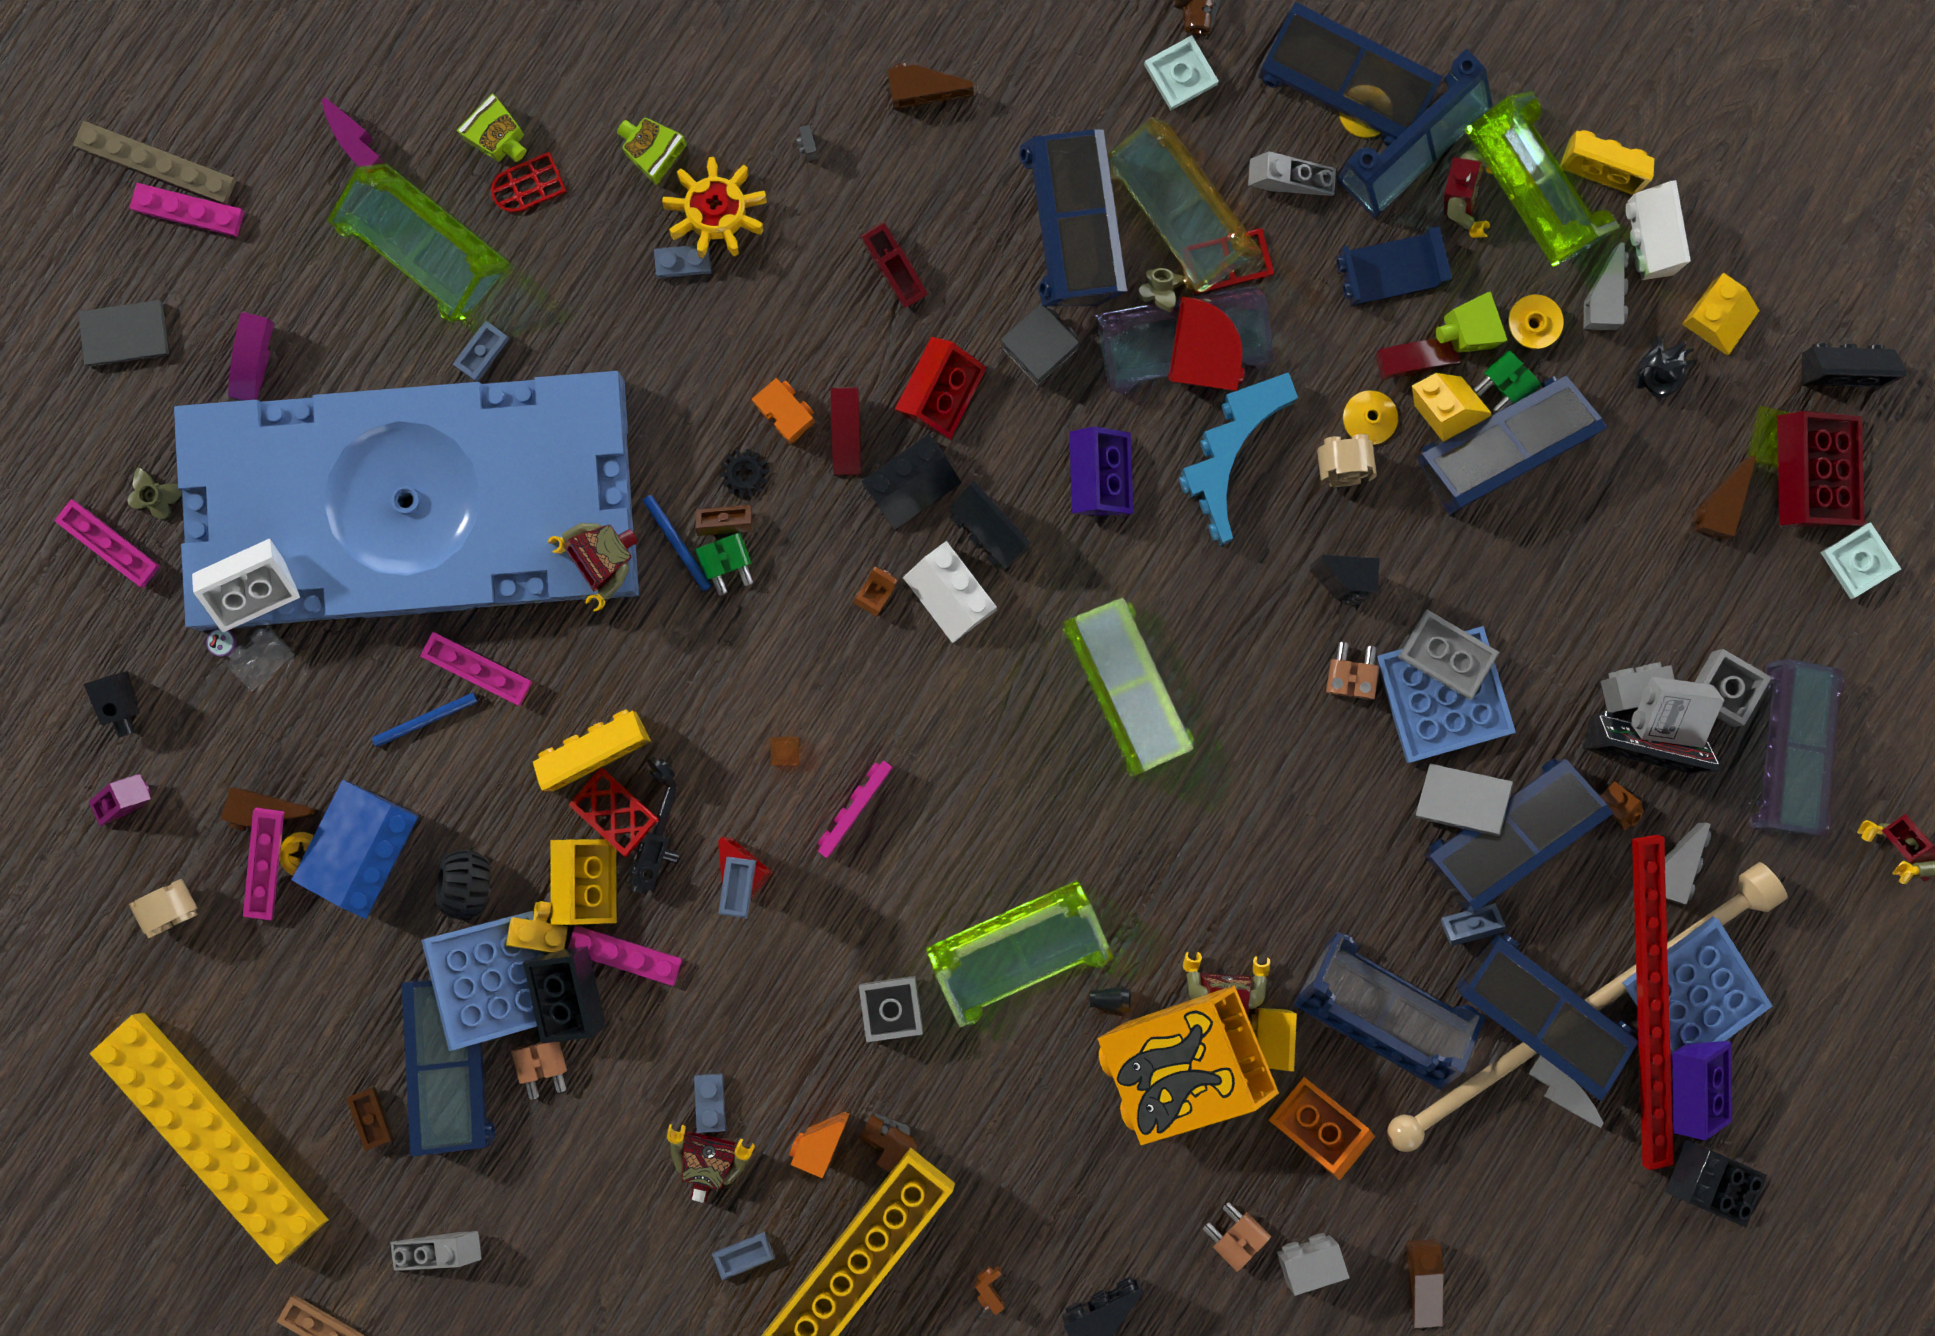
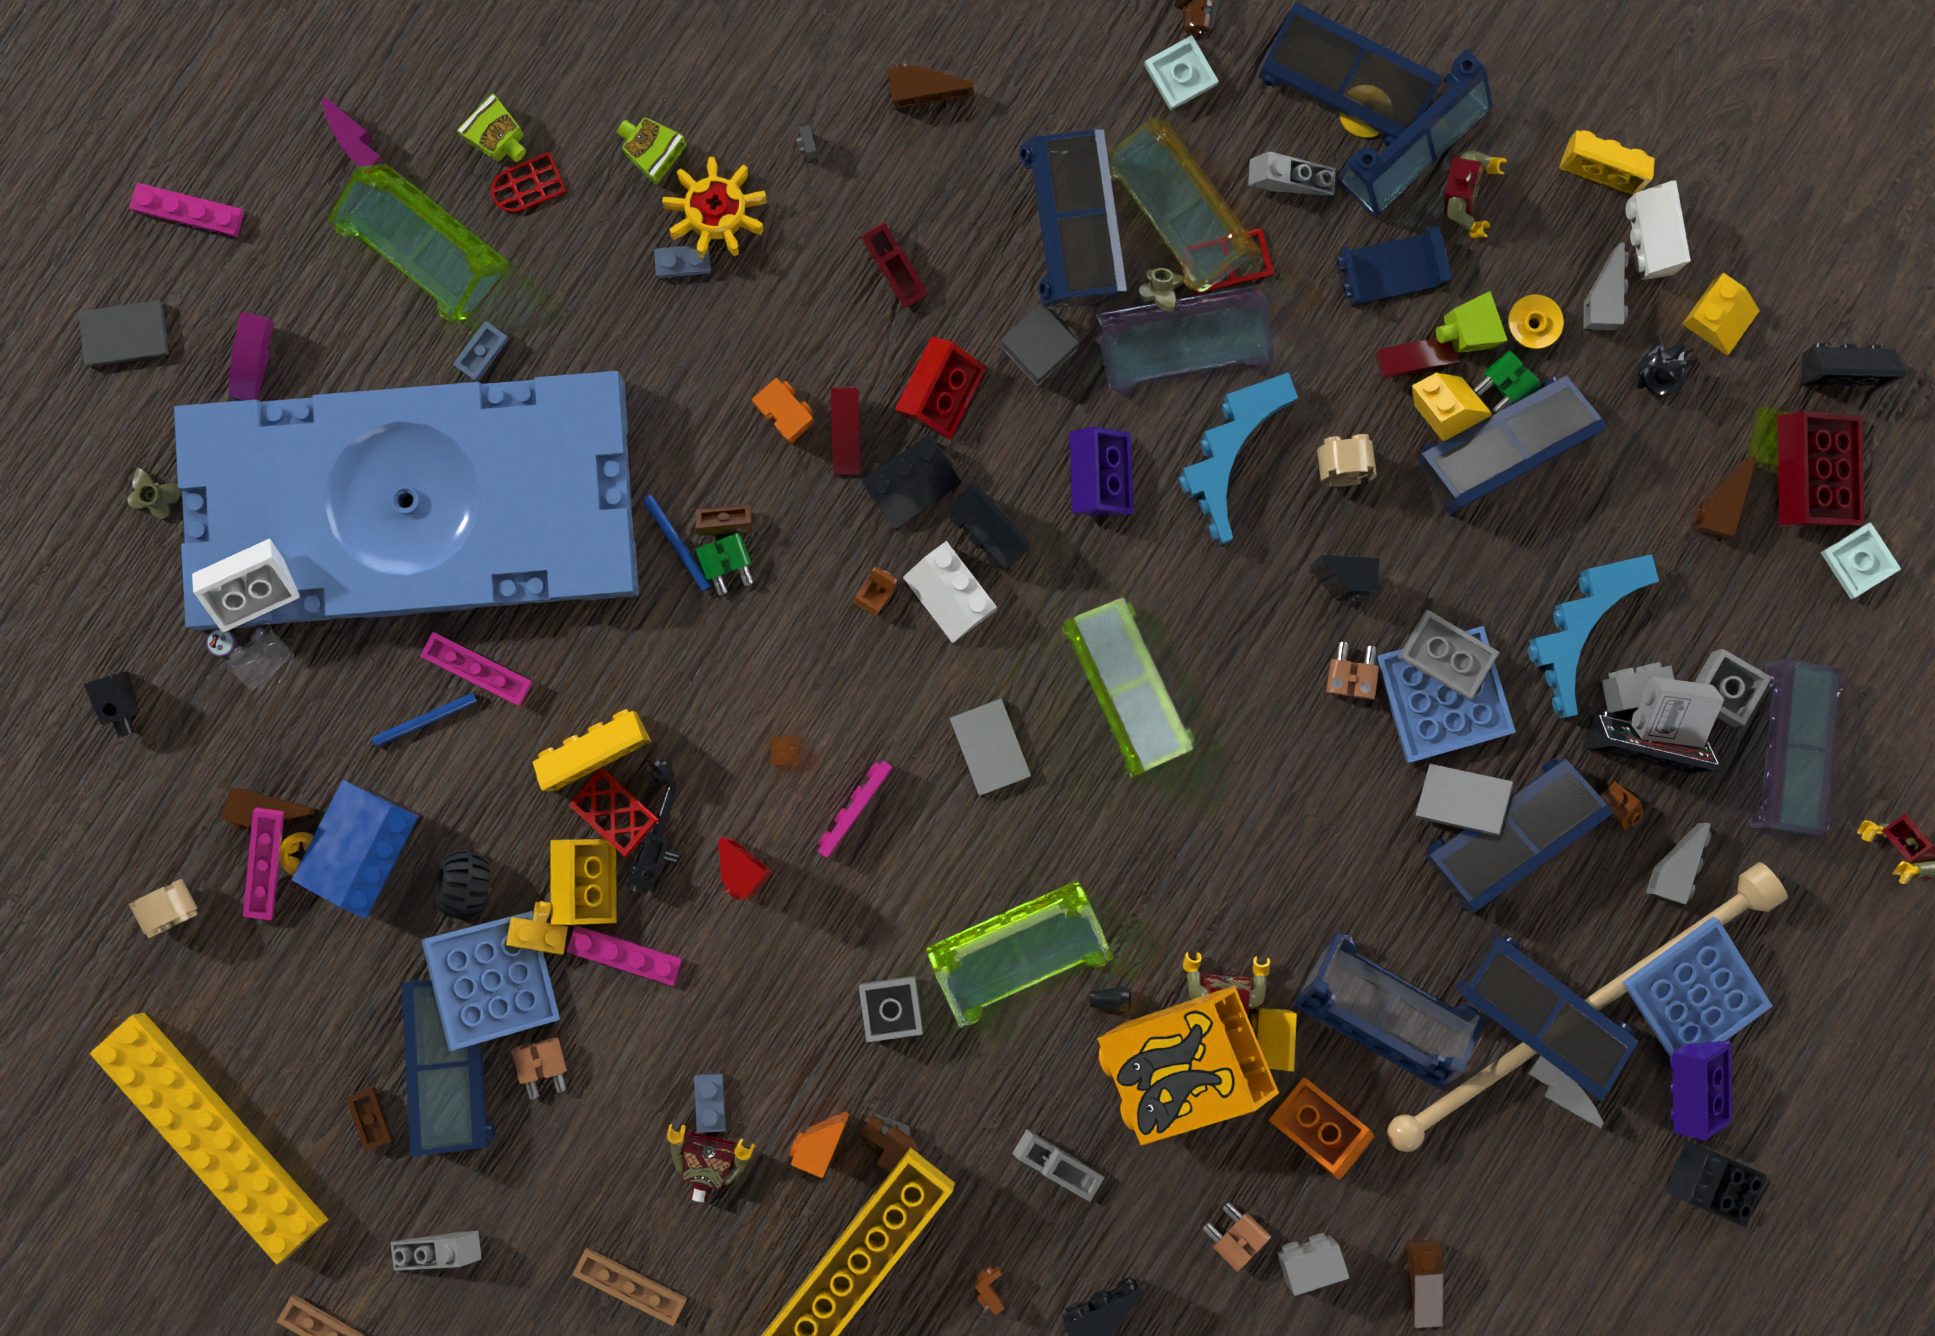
dark pink plate [54,499,161,588] -> none
dark tan plate [73,121,236,205] -> none
magenta slope [89,774,151,826] -> none
black slope [523,946,606,1043] -> none
torso [548,523,638,611] -> none
sand blue tile [712,1232,775,1281] -> none
sand blue tile [718,857,756,918] -> none
black gear [720,449,769,498] -> none
red brick [1168,297,1244,391] -> none
yellow dish [1343,390,1398,445] -> none
sand blue plate [1441,903,1505,946] -> none
clear neon green windscreen [1464,91,1621,267] -> none
red plate [1632,835,1674,1170] -> none
none -> medium nougat plate [573,1248,687,1326]
none -> light grey tile [950,699,1031,796]
none -> light grey slope [1013,1129,1105,1202]
none -> dark azure arch [1528,554,1659,719]

